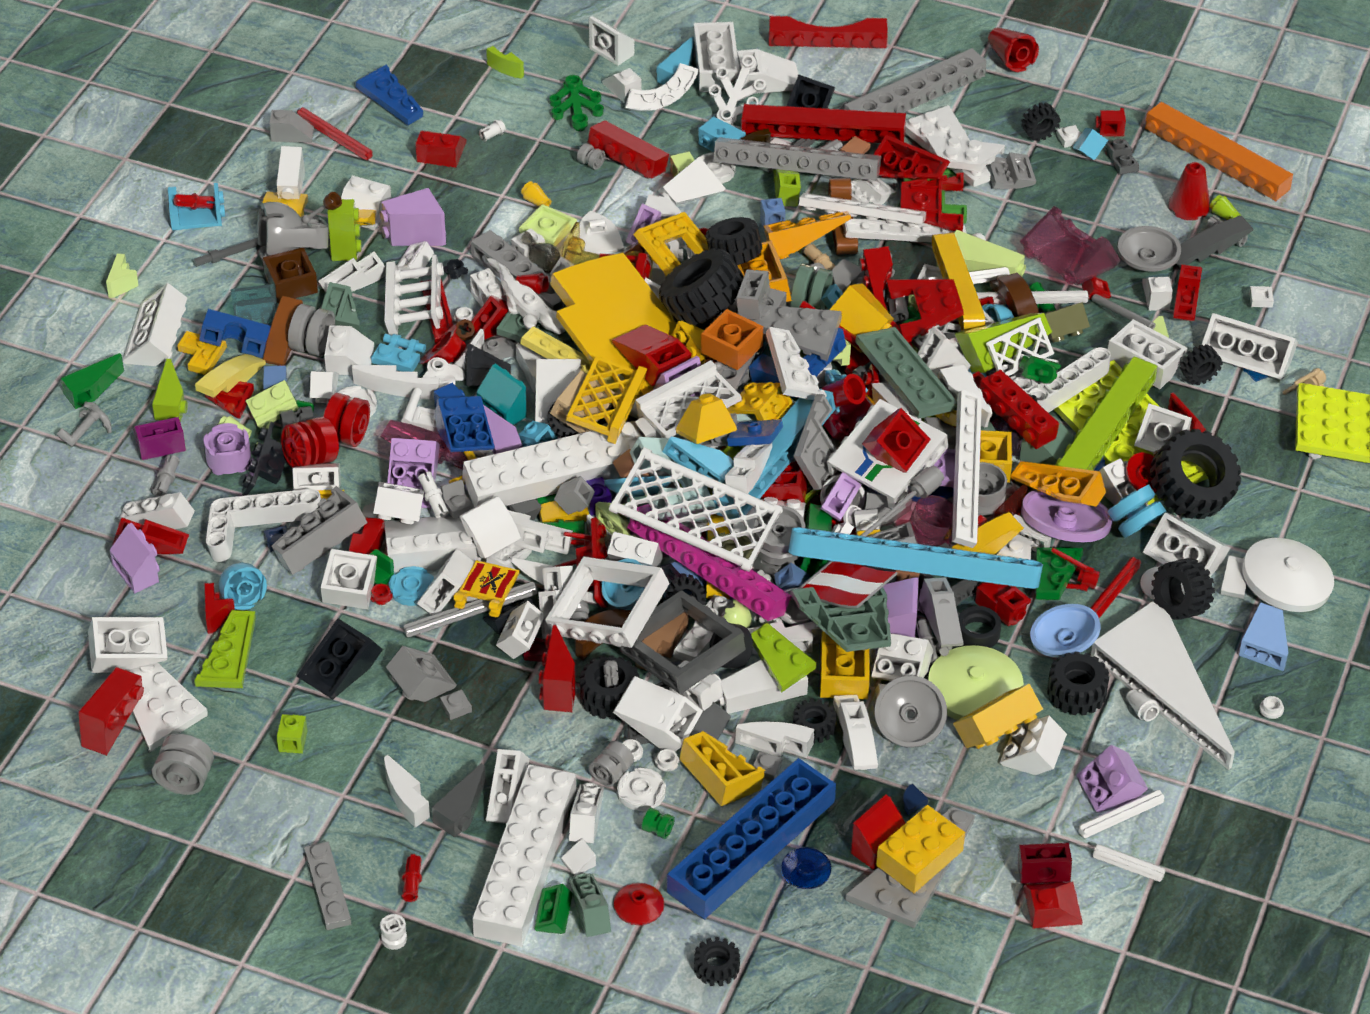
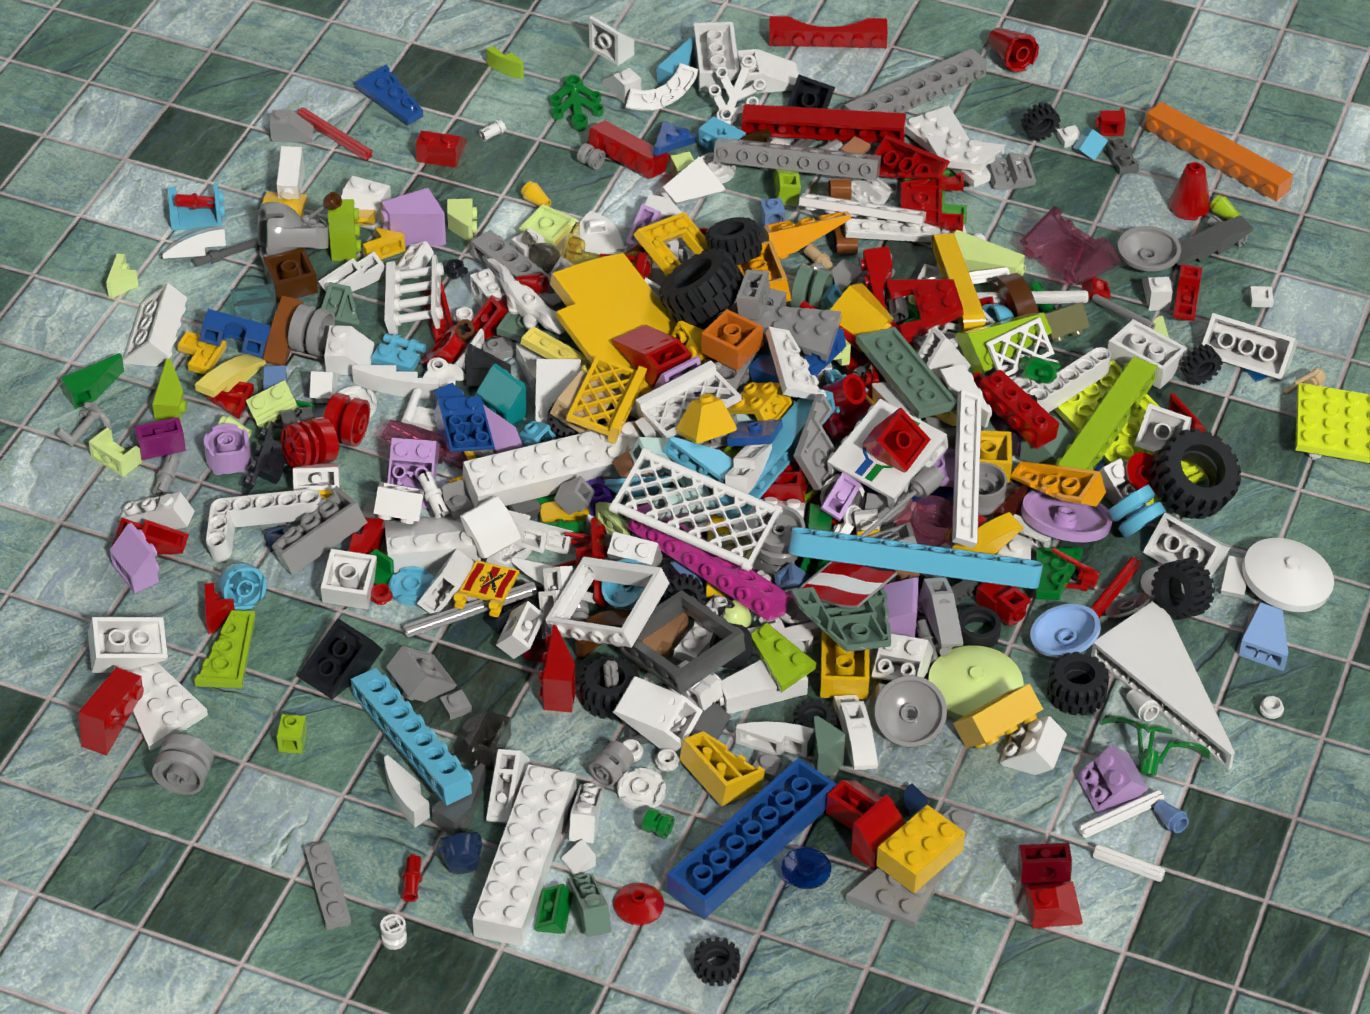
none -> yellowish green panel [89,428,142,477]
none -> white slope [163,225,227,259]
none -> medium azure brick [351,668,473,806]
none -> yellow slope [363,228,406,260]
none -> dark blue helmet [438,832,483,874]
none -> yellowish green slope [447,199,477,242]
none -> clear smoke slope [449,711,511,771]
none -> blue wing [654,121,696,156]
none -> sand green slope [812,716,845,778]
none -> red slope [826,780,882,831]
none -> green plant [1101,715,1210,776]
none -> dark grey dish [1105,593,1150,619]
none -> medium blue cone [1154,800,1189,833]

